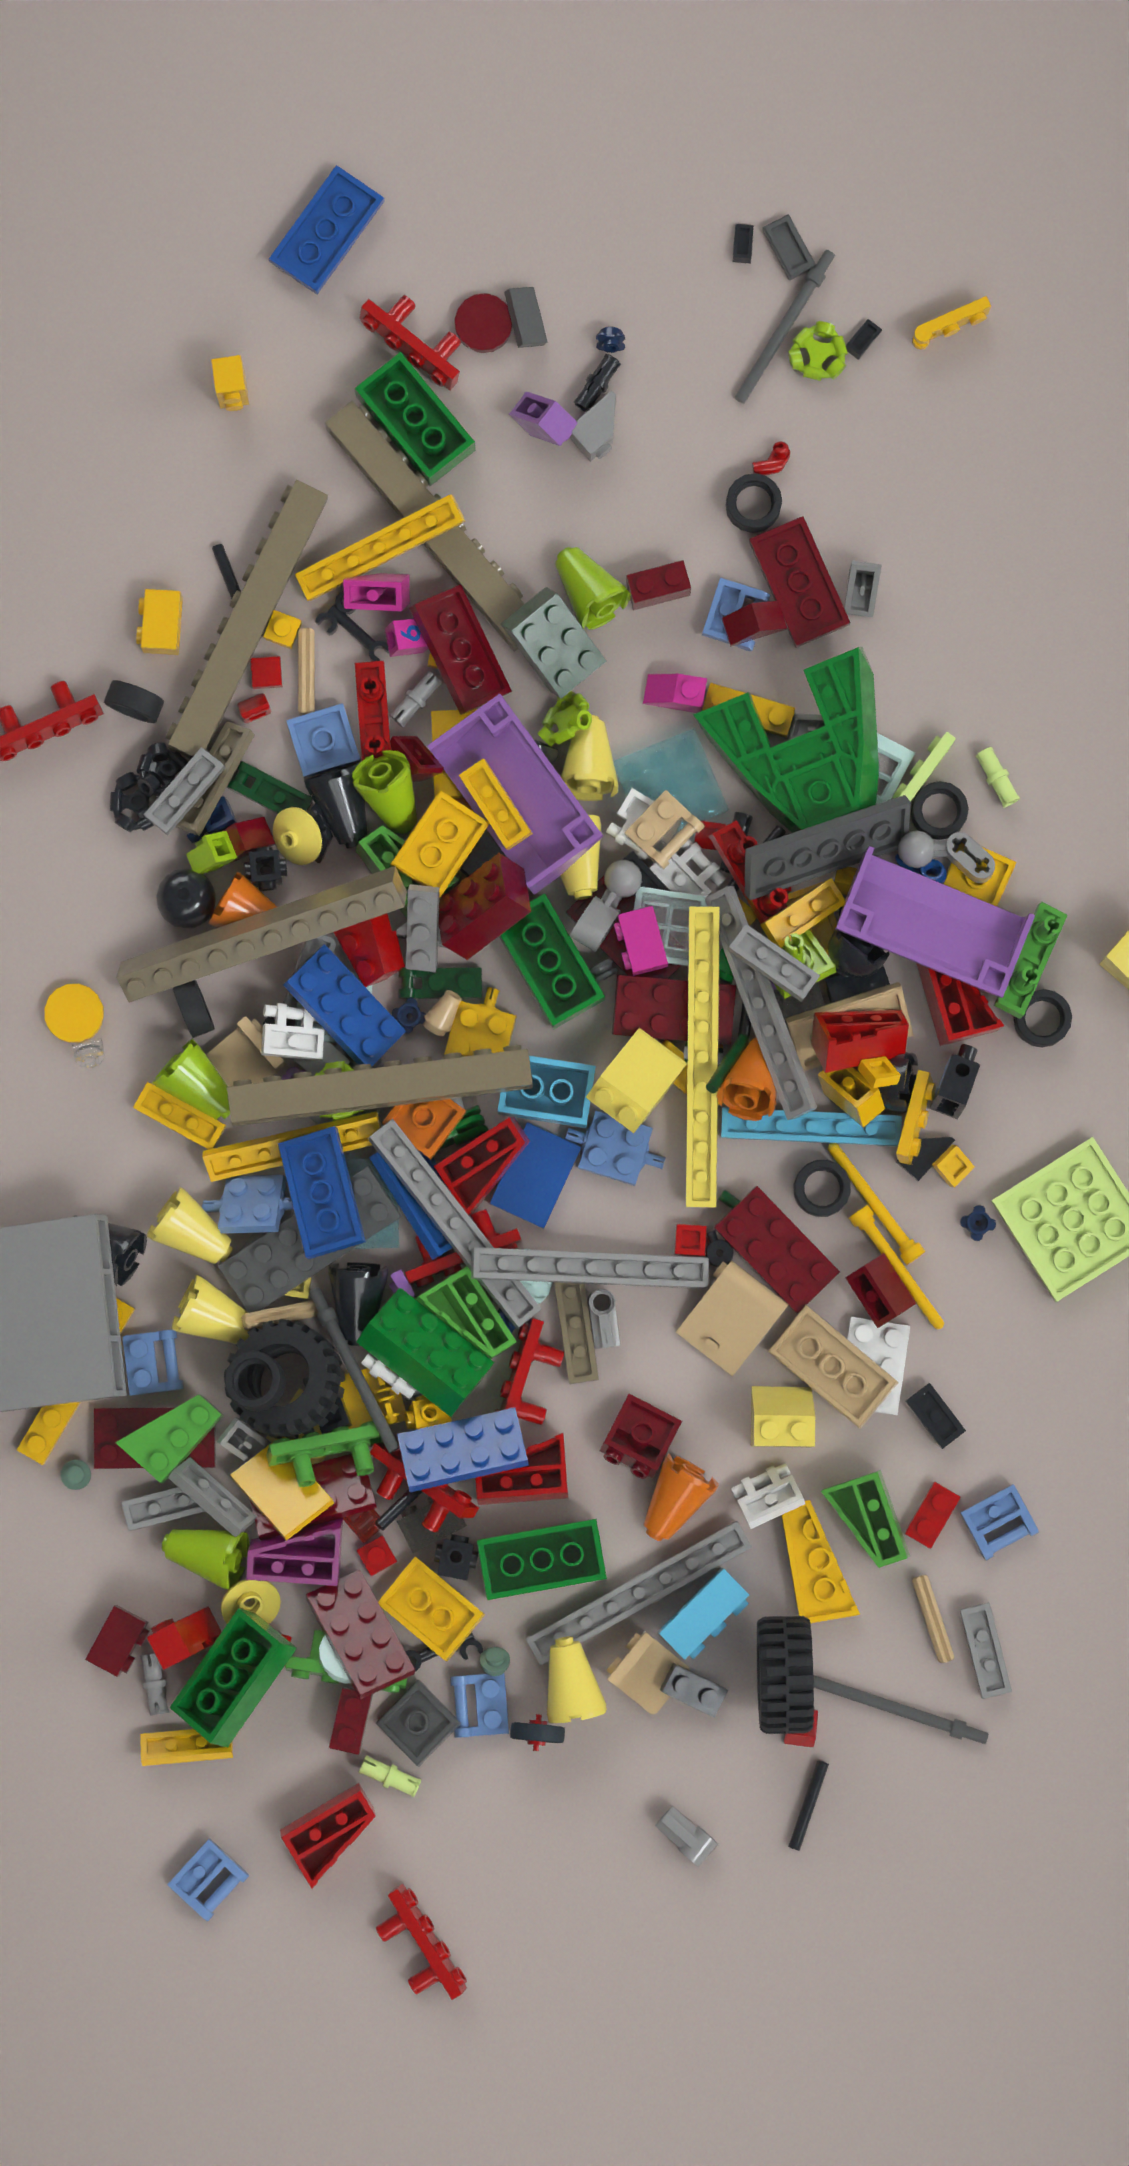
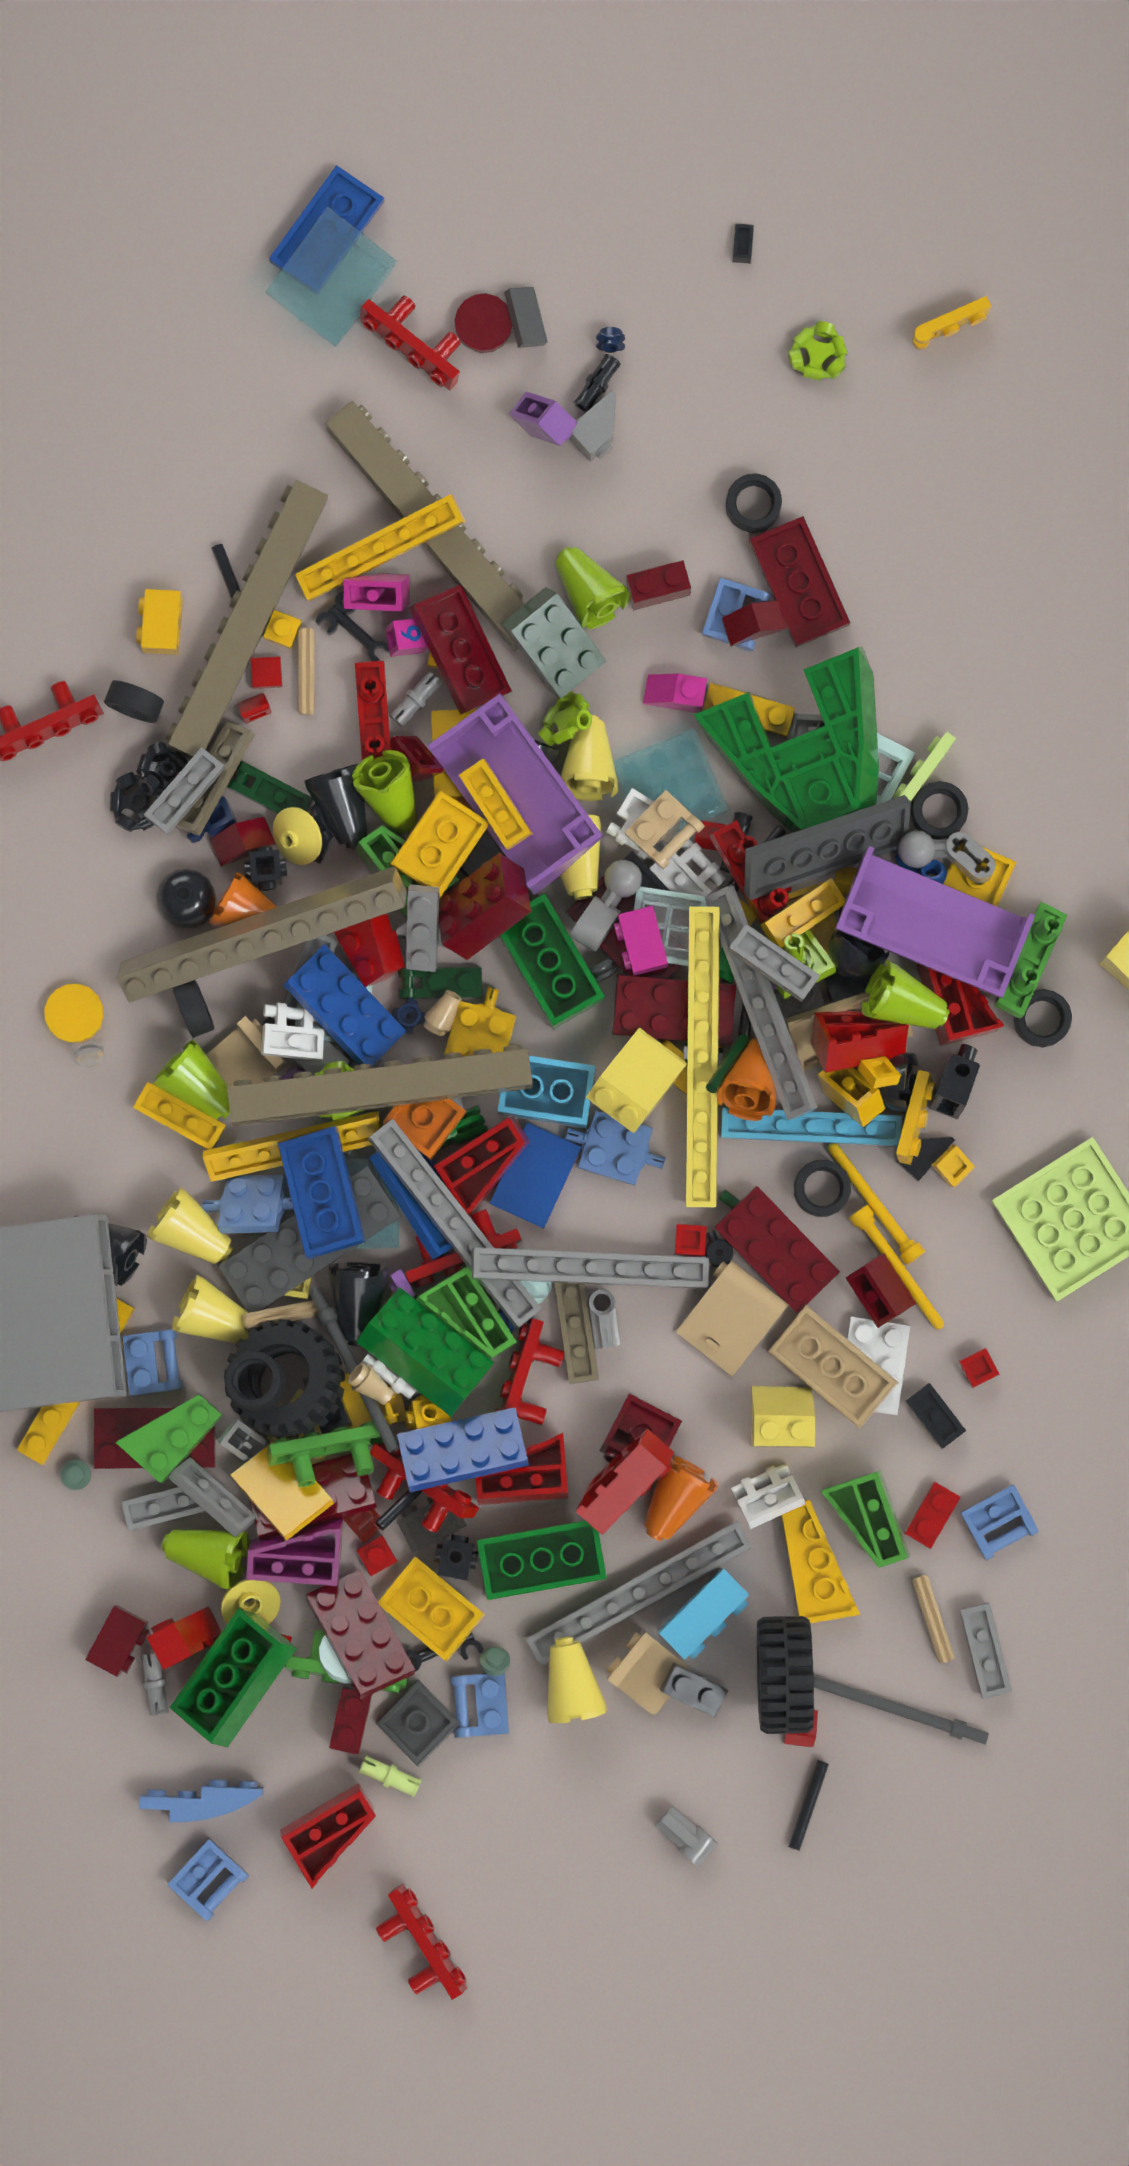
yellow plate [140,1729,233,1766] -> none
lime brick [186,831,237,874] -> none
yellow brick [211,355,249,411] -> none
medium blue plate [286,703,361,778] -> none
green brick [354,352,476,486] -> none
black wheel [510,1714,565,1751] -> none
dark grey bar [734,250,835,404] -> none
red arm [752,441,790,475] -> none
dark grey tile [763,214,816,281] -> none
light grey slope [844,561,882,617] -> none
black piece [846,319,882,360] -> none
dark blue plate [960,1205,996,1241] -> none
yellowish green pin [975,747,1020,808] -> none
none -> medium blue slope [139,1779,264,1822]
none -> clear light blue piece [265,207,398,346]
none -> tan cone [348,1363,394,1405]
none -> red wedge [575,1428,674,1535]
none -> lime cone [861,960,949,1029]
none -> red plate [958,1348,1000,1388]

